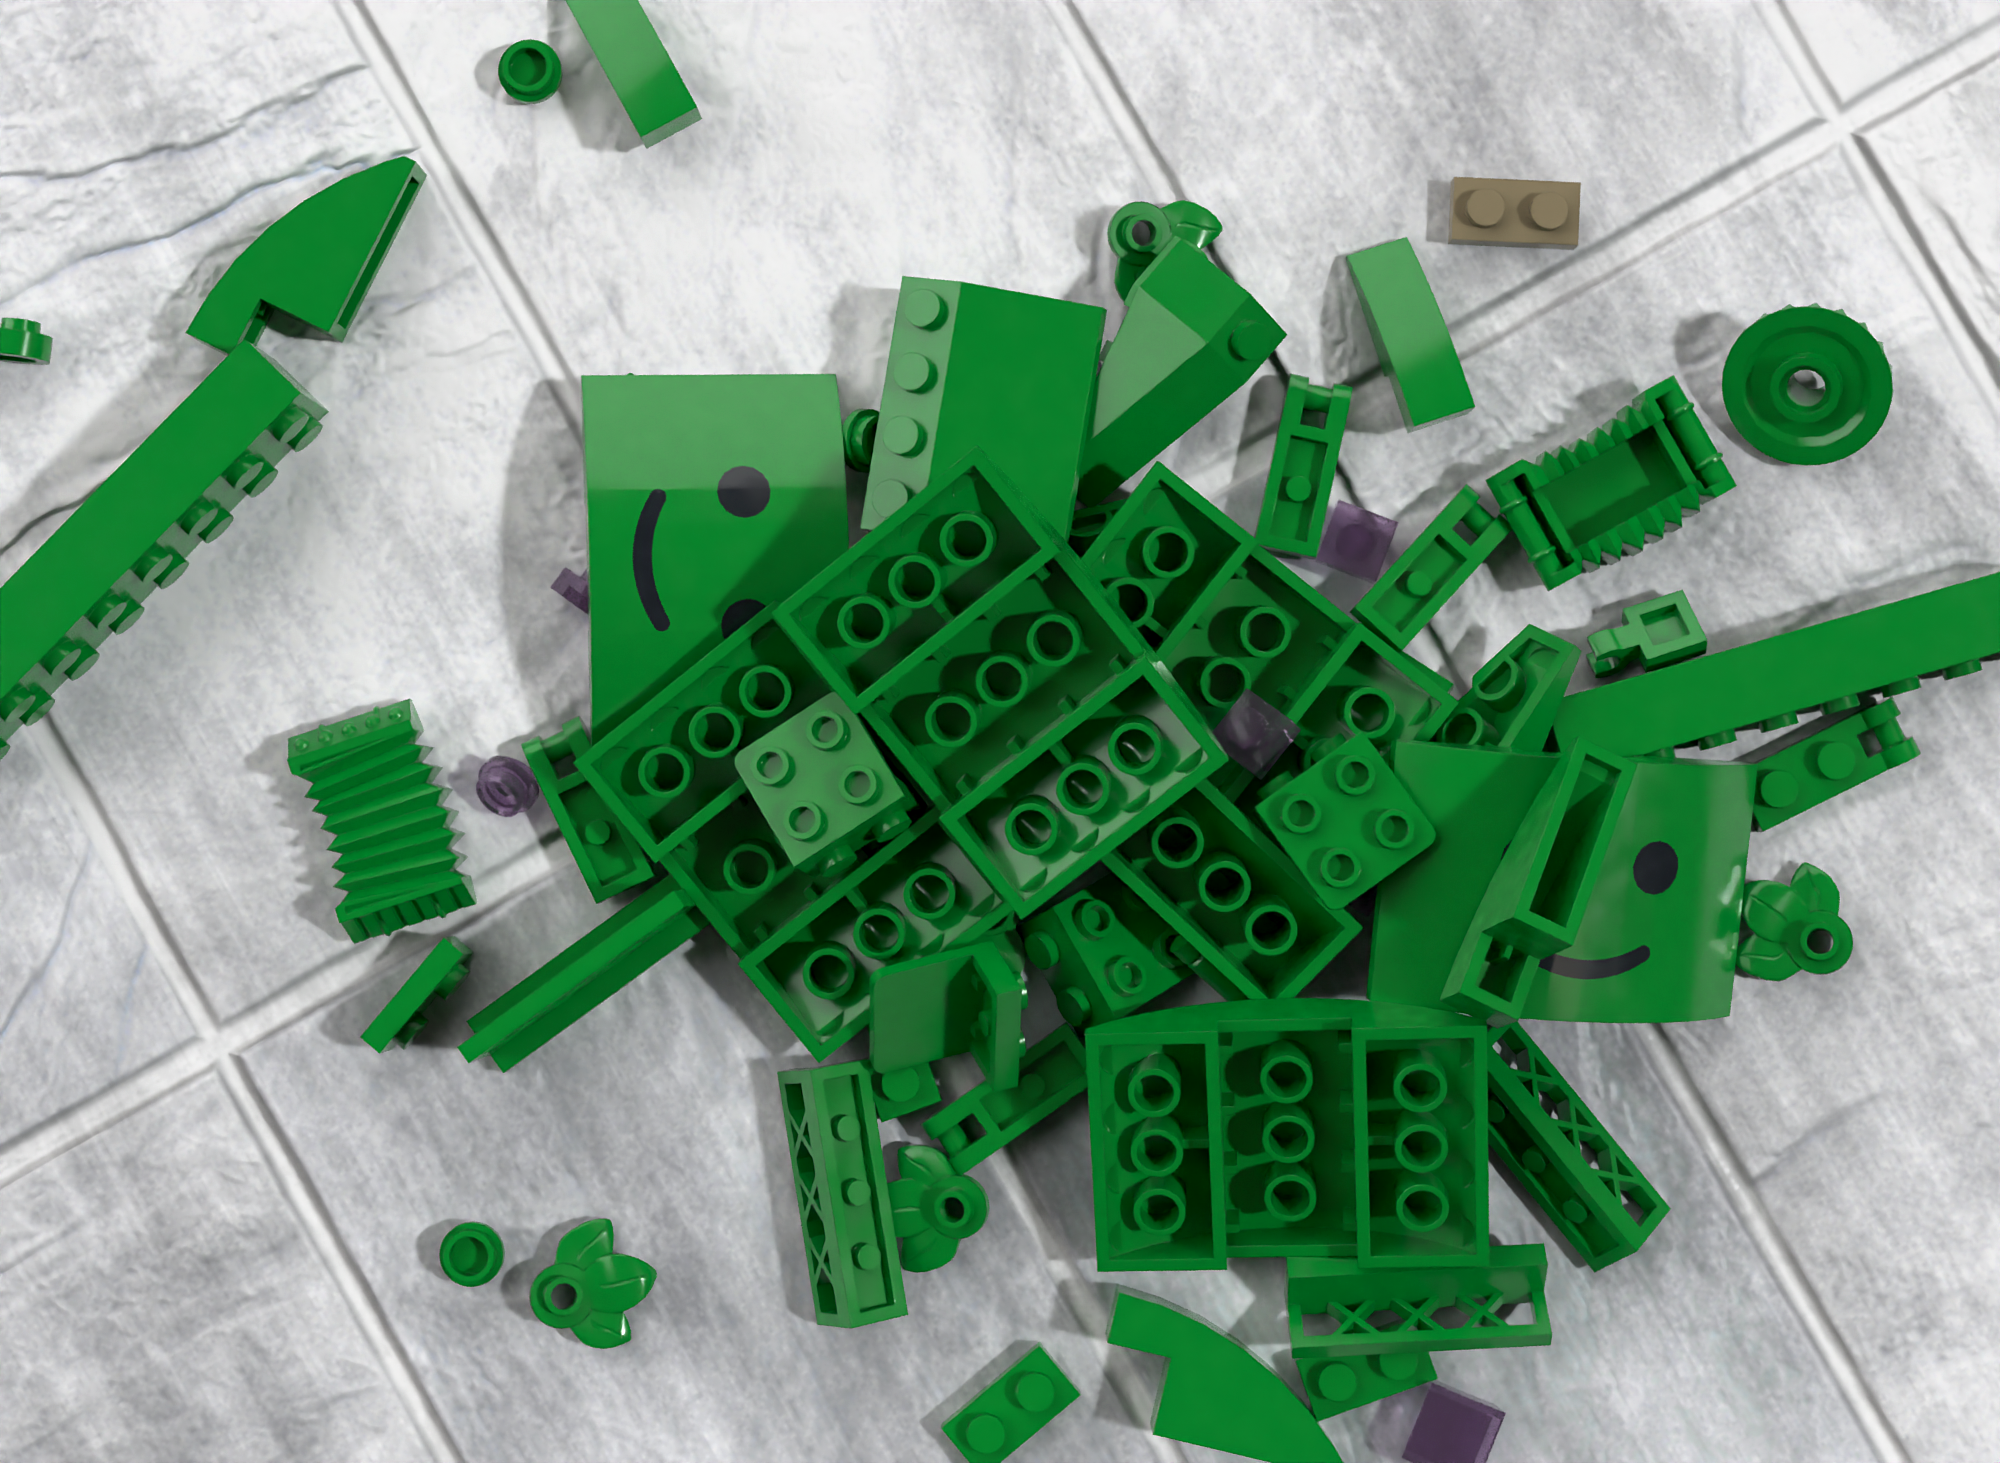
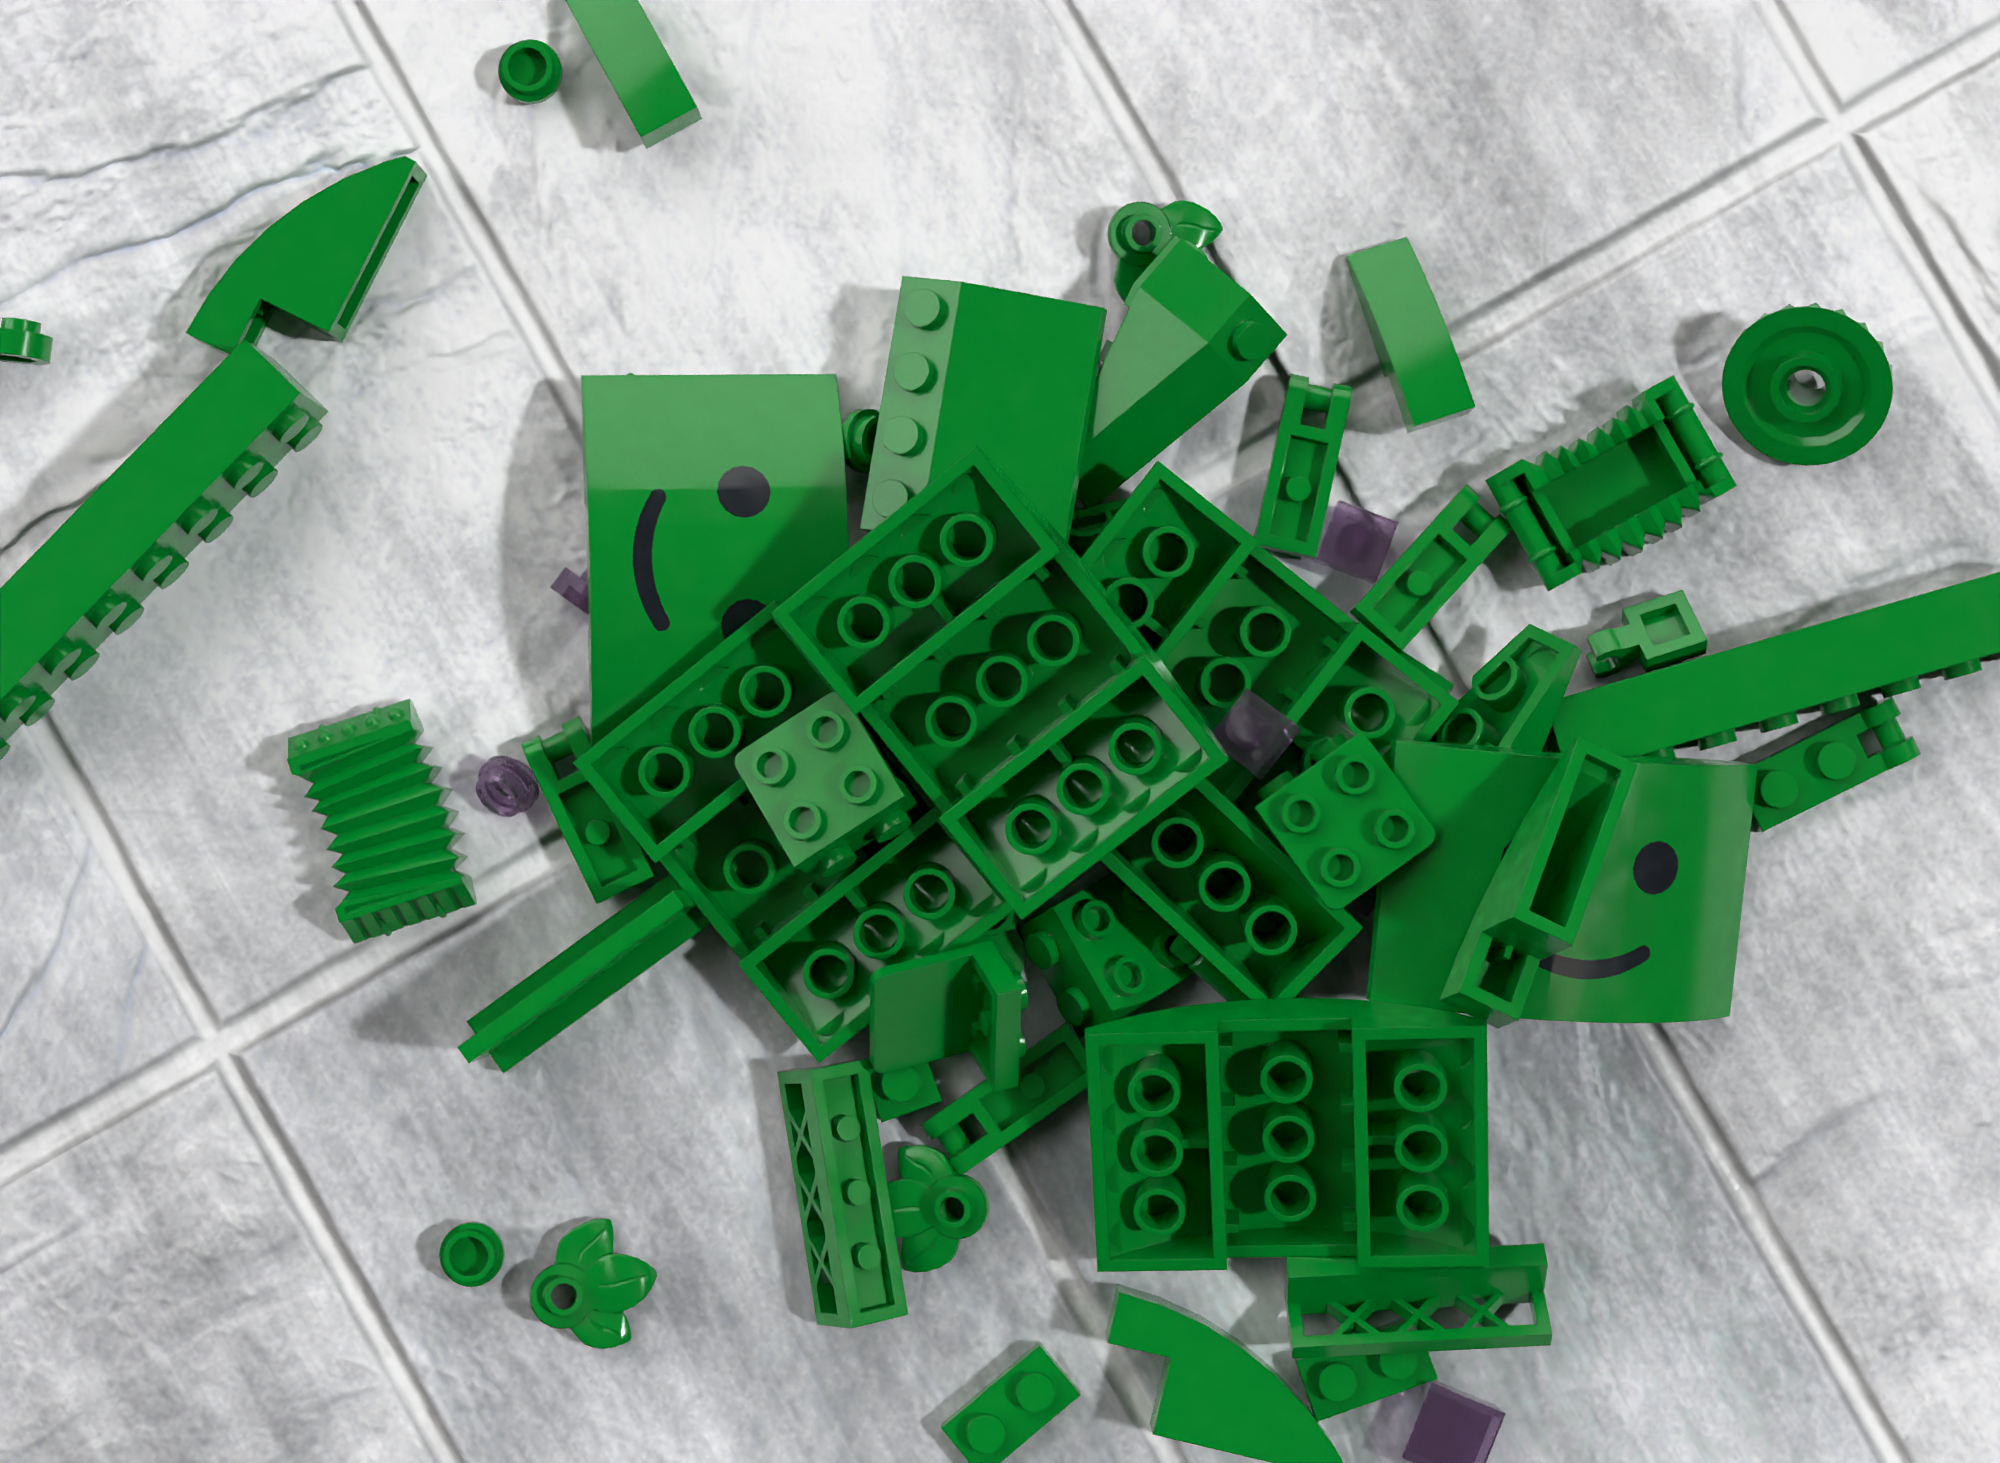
green plate [360,936,474,1054] -> none
dark tan plate [1448,177,1581,250] -> none
green fence [1487,1021,1671,1273] -> none
green plate [1736,862,1853,982] -> none

